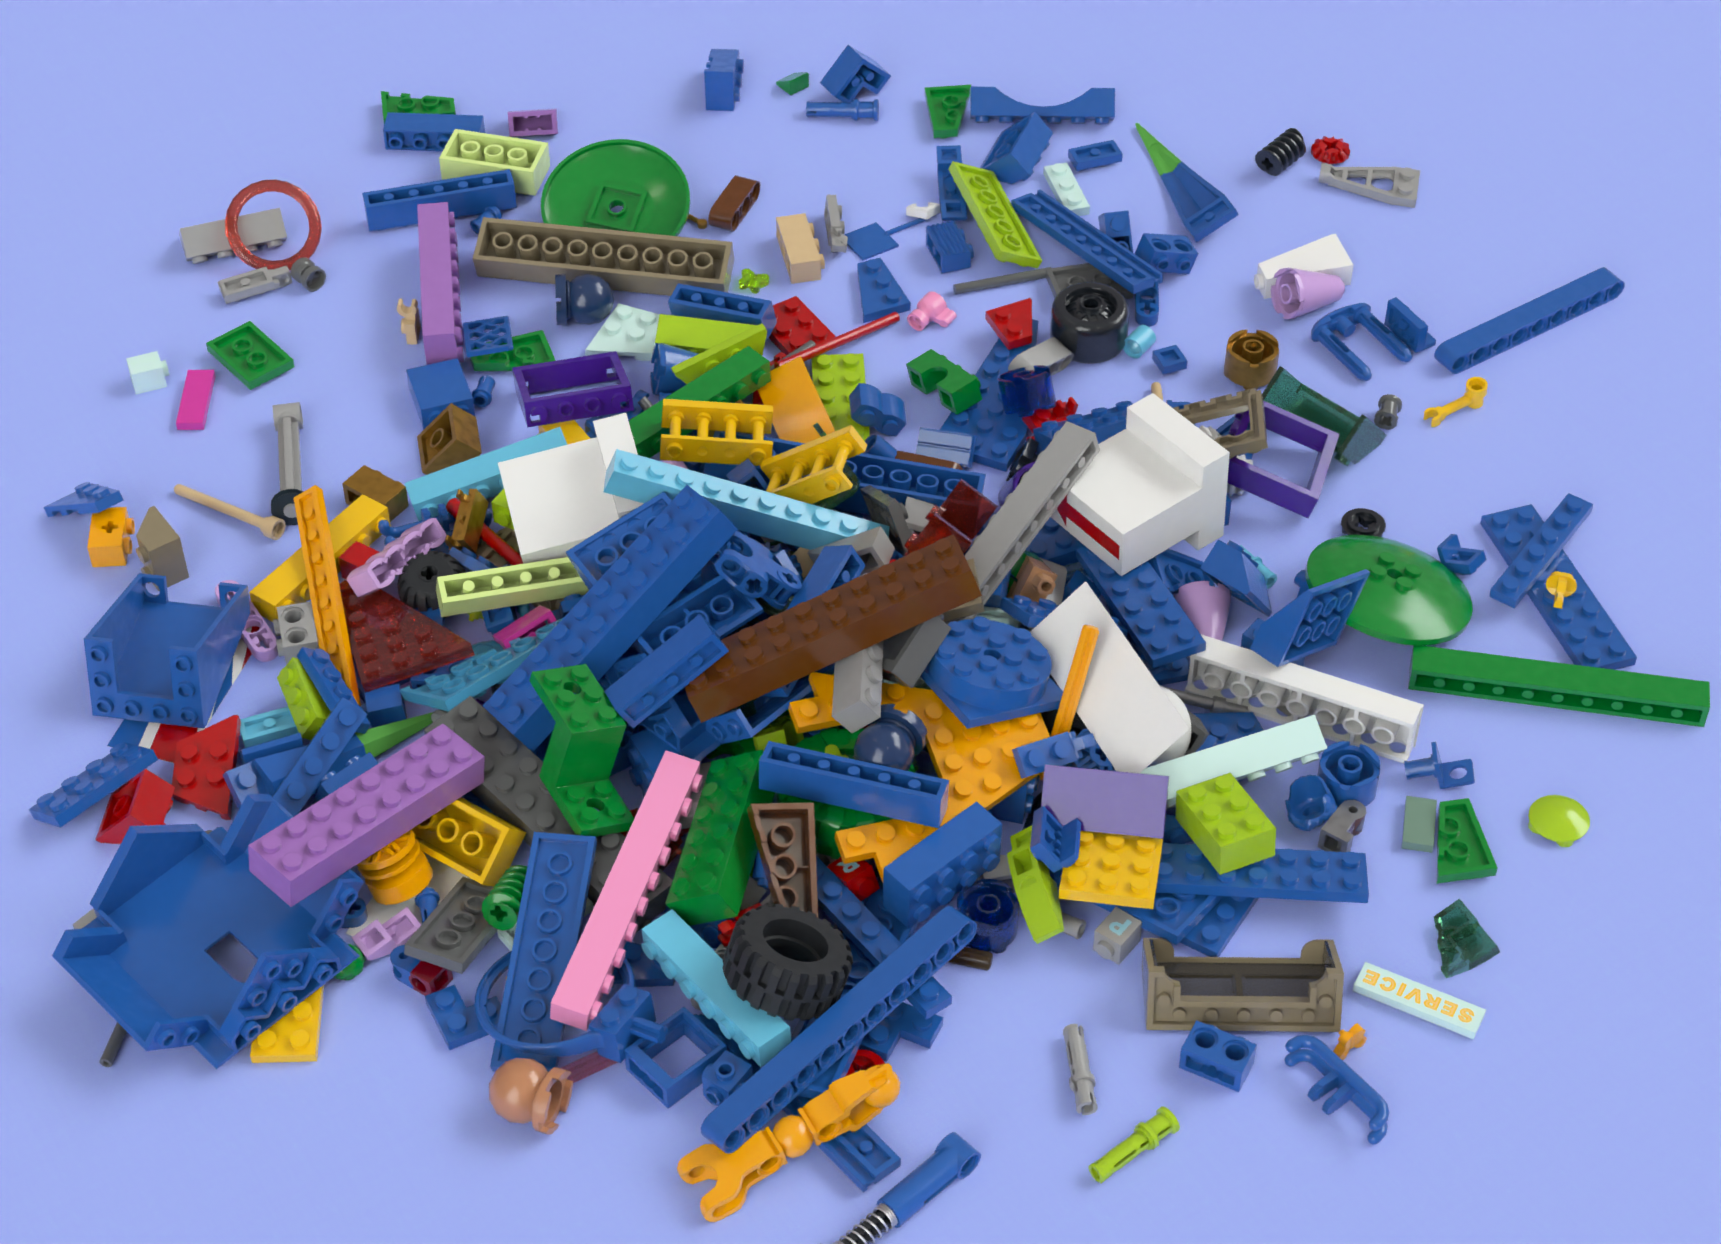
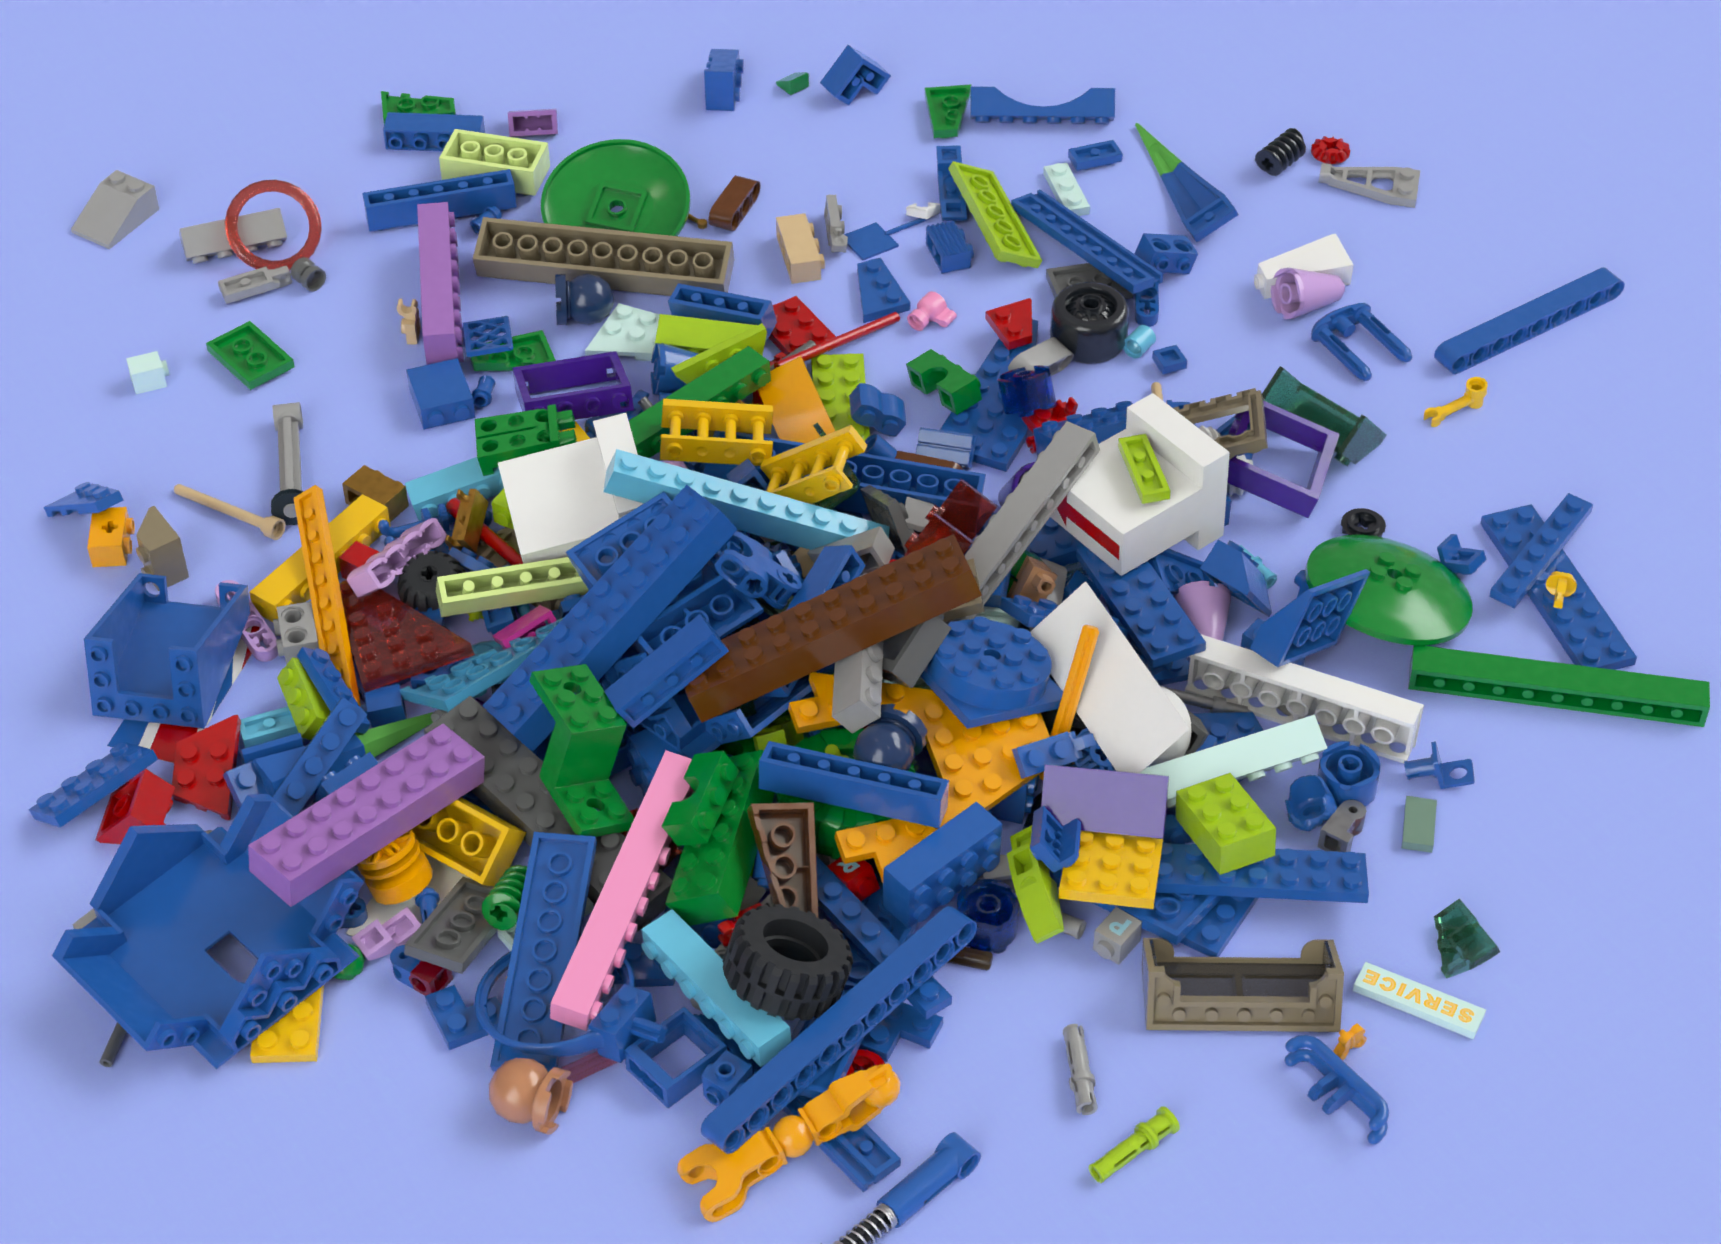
dark pink tile [176,370,216,430] -> none
pearl gold slope [417,403,482,475] -> none
clear neon green piece [739,268,769,294] -> none
blue pin [806,99,879,121] -> none
dark grey bar [953,267,1051,294] -> none
blue slope [980,112,1053,184] -> none
black plate [1006,437,1039,481] -> none
blue slope [1098,210,1133,253] -> none
blue brick [1179,1020,1257,1092] -> none
pearl gold brick [1224,329,1279,390] -> none
dark grey bush [1374,394,1402,430] -> none
blue bracket [1384,297,1436,353] -> none
green wing [1436,798,1498,884] -> none
lime dish [1528,795,1590,847] -> none
none -> light grey slope [71,170,159,249]
none -> green hips [475,404,577,476]
none -> green arch [661,751,740,846]
none -> lime plate [1118,434,1171,504]

